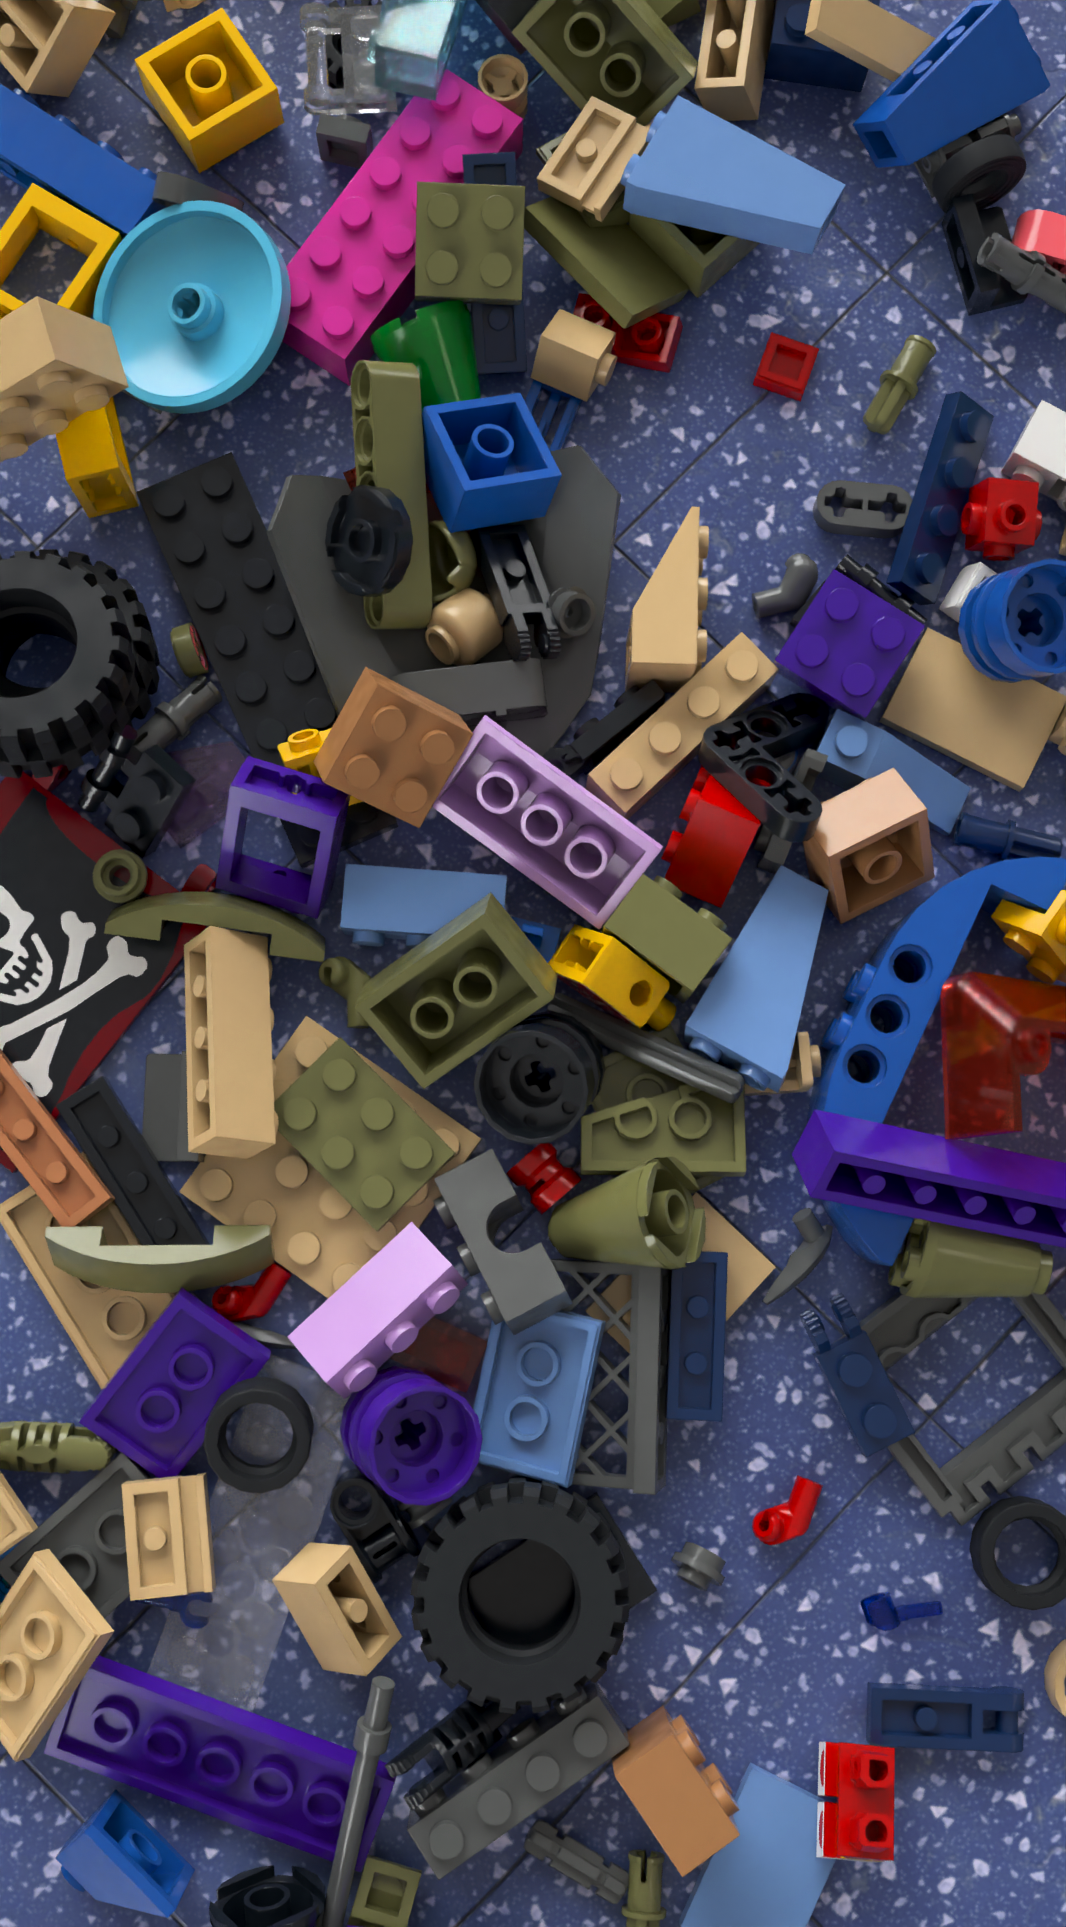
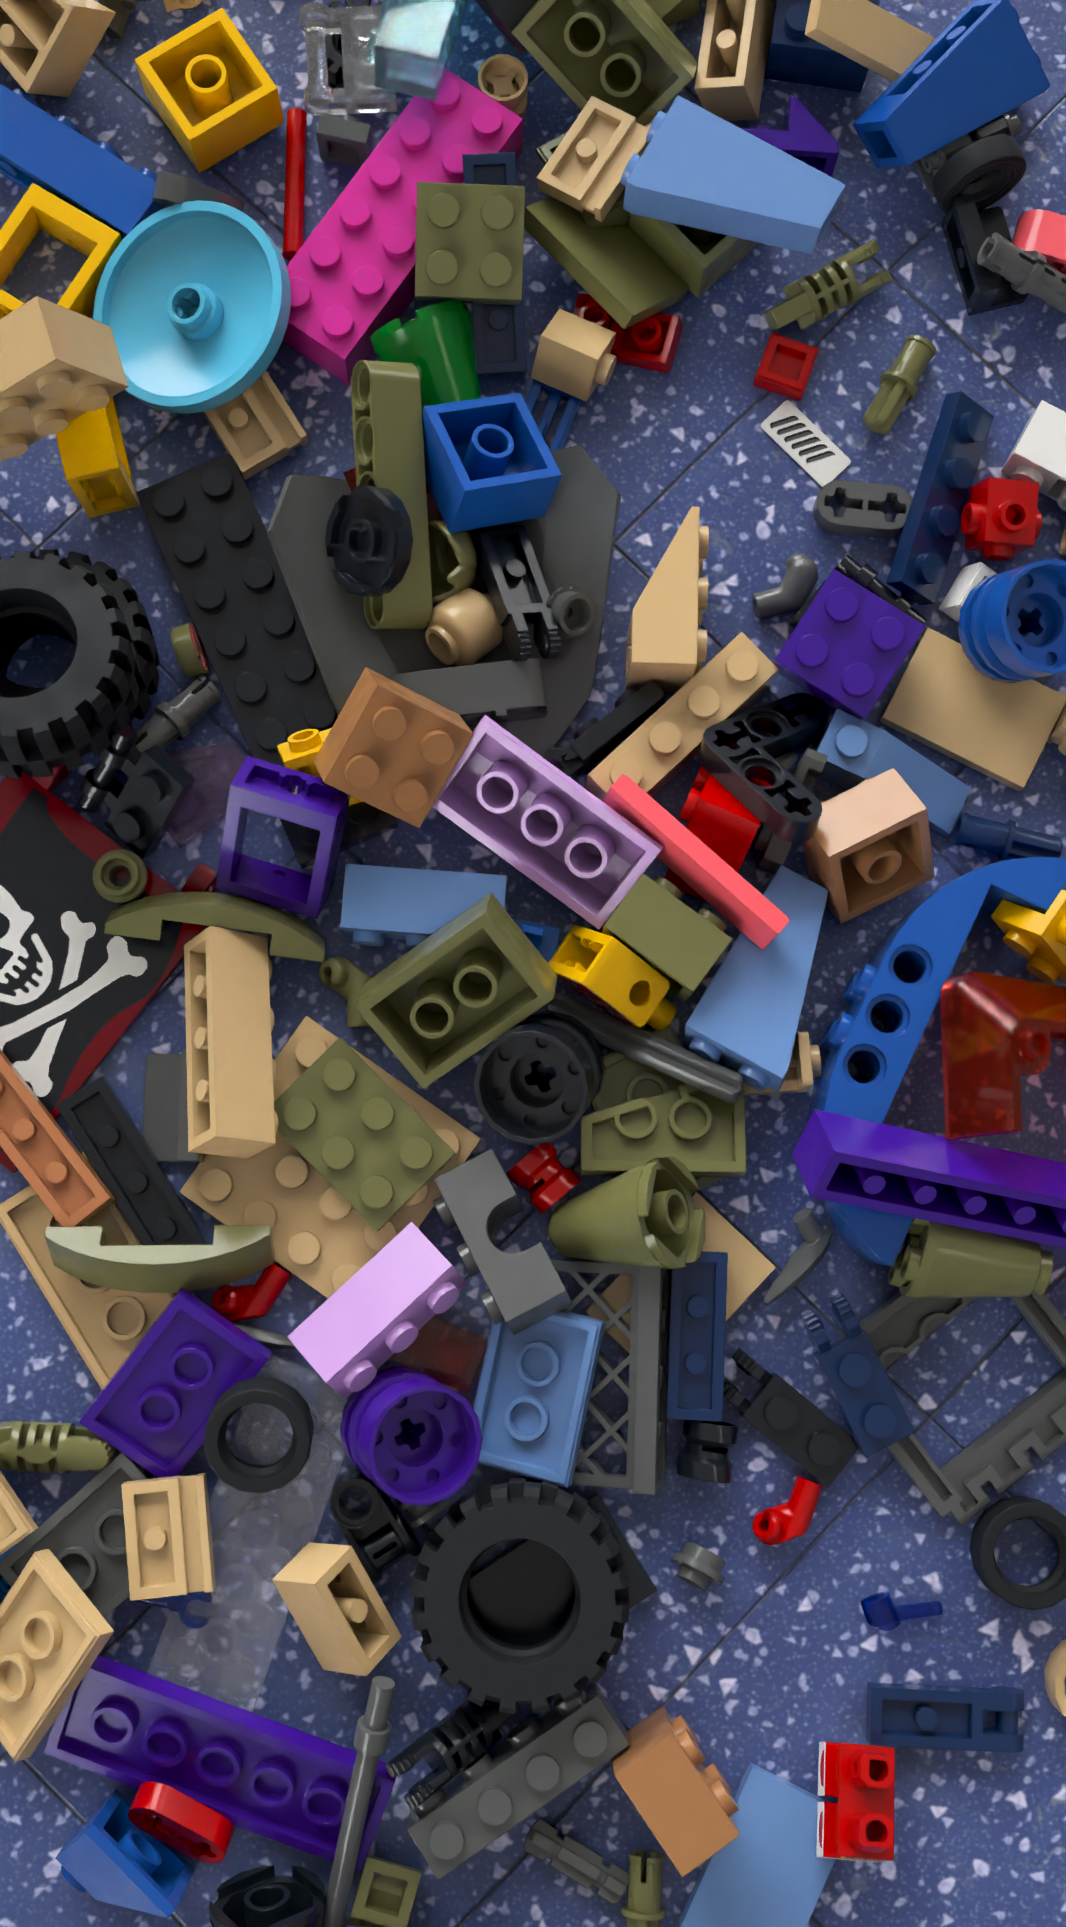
none -> red beam [127,1781,235,1863]
none -> tan plate [203,370,309,480]
none -> red bar [283,108,307,260]
none -> coral tile [602,774,790,950]
none -> black wheel [676,1420,739,1483]
none -> black hinge [723,1348,859,1488]
none -> dark purple slope [741,95,839,177]
none -> white sticker [760,400,851,487]
none -> olive hinge [763,239,893,331]

